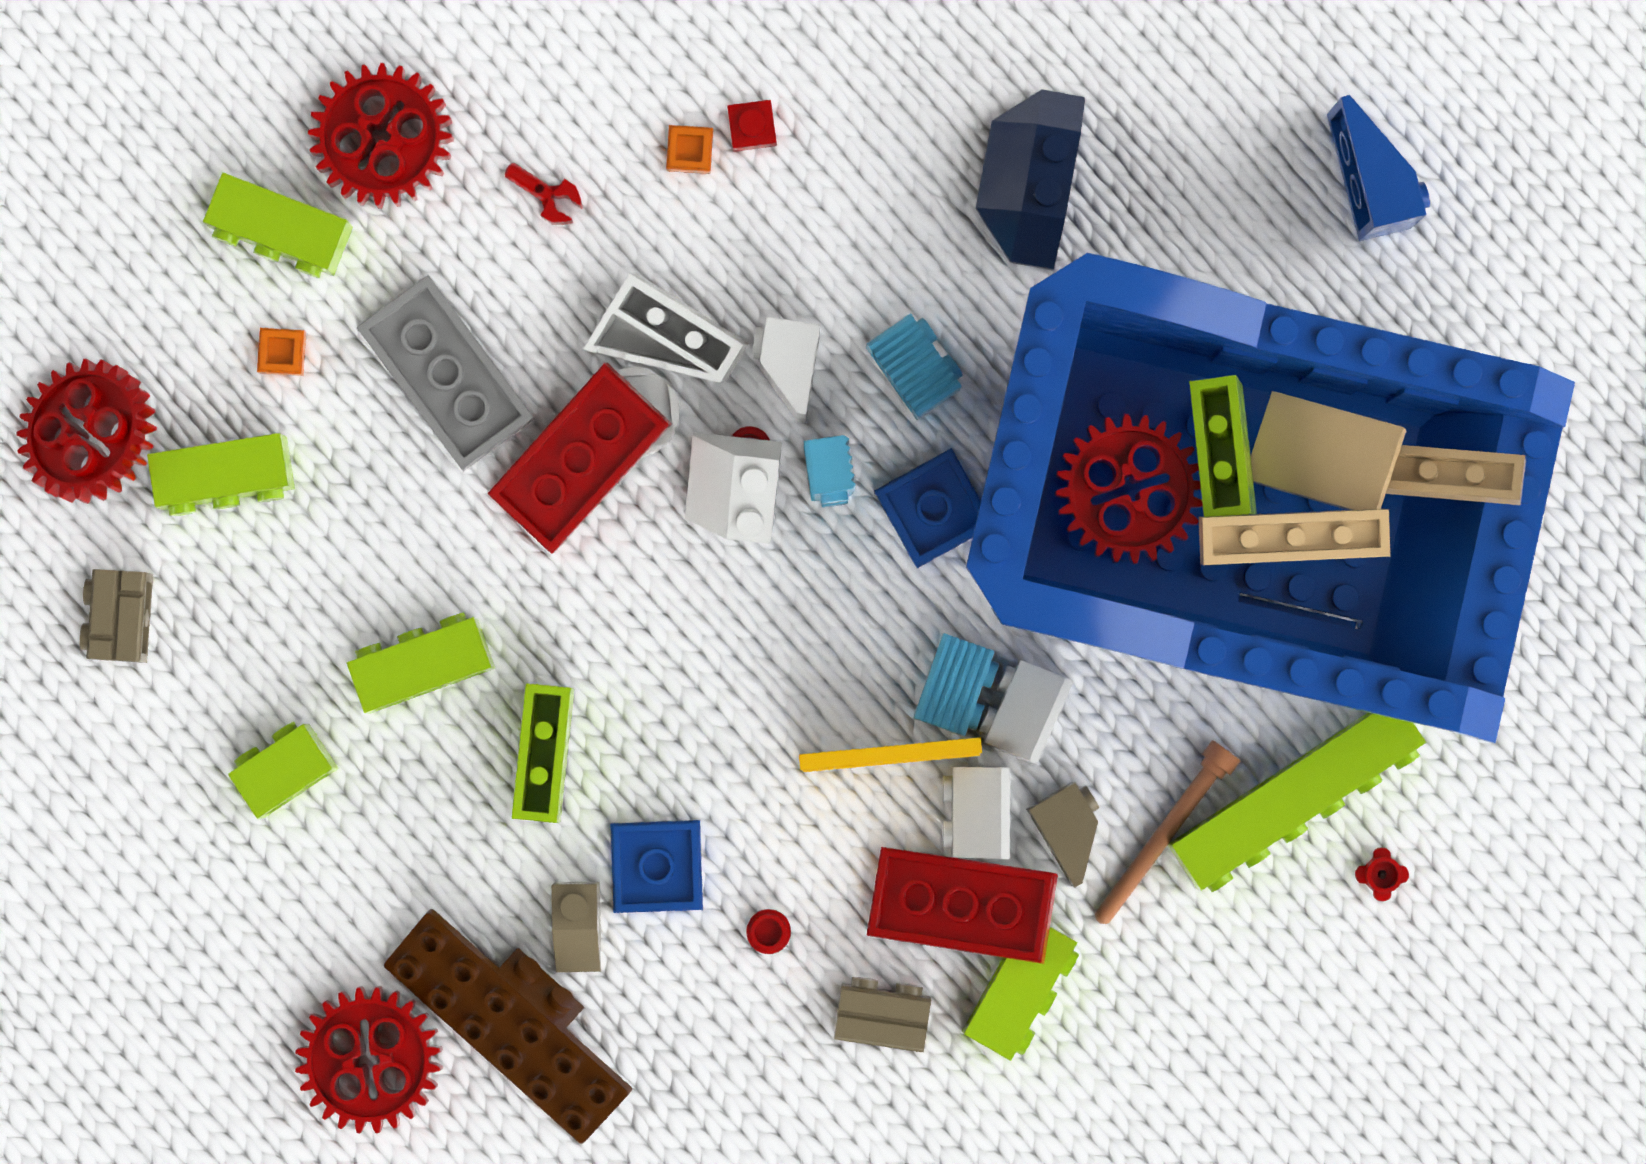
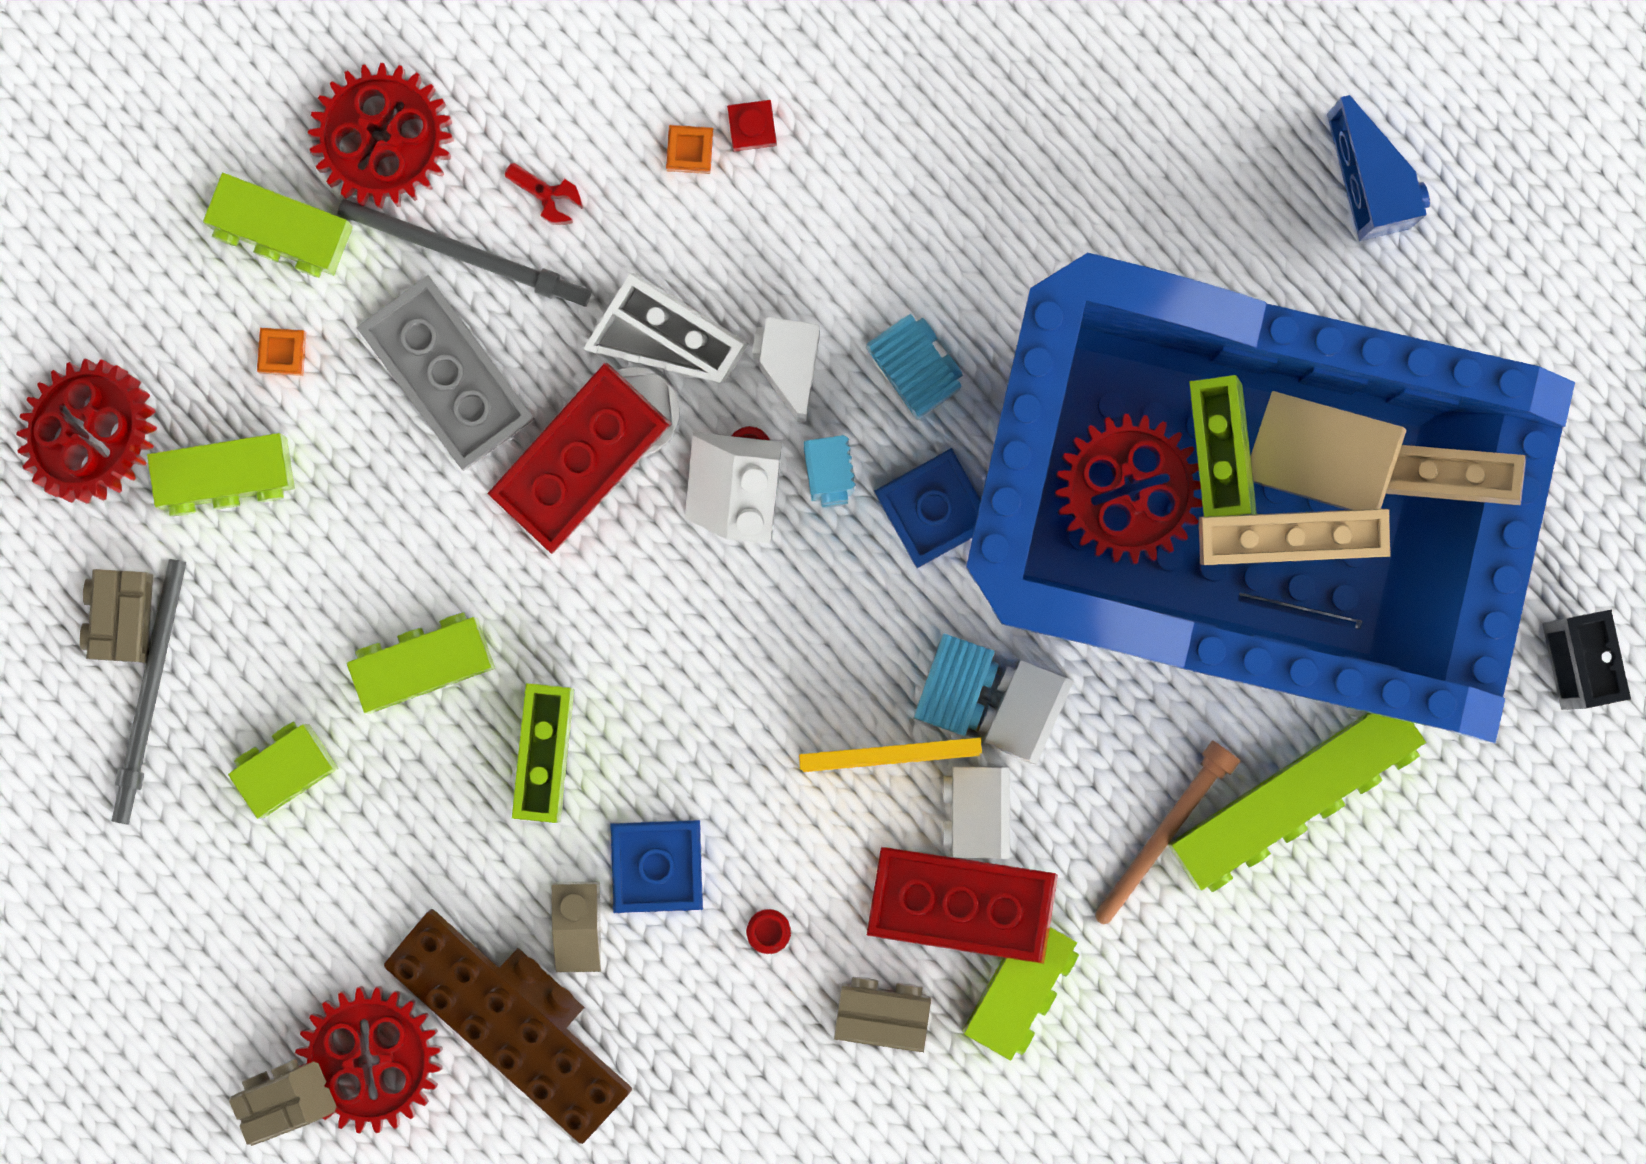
dark blue wedge [975,89,1085,271] -> none
dark tan slope [1026,782,1099,888] -> none
red plate [1355,848,1409,901] -> none
none -> dark grey bar [111,559,187,825]
none -> dark tan brick [229,1059,337,1146]
none -> dark grey bar [337,198,592,307]
none -> black window [1542,609,1631,710]

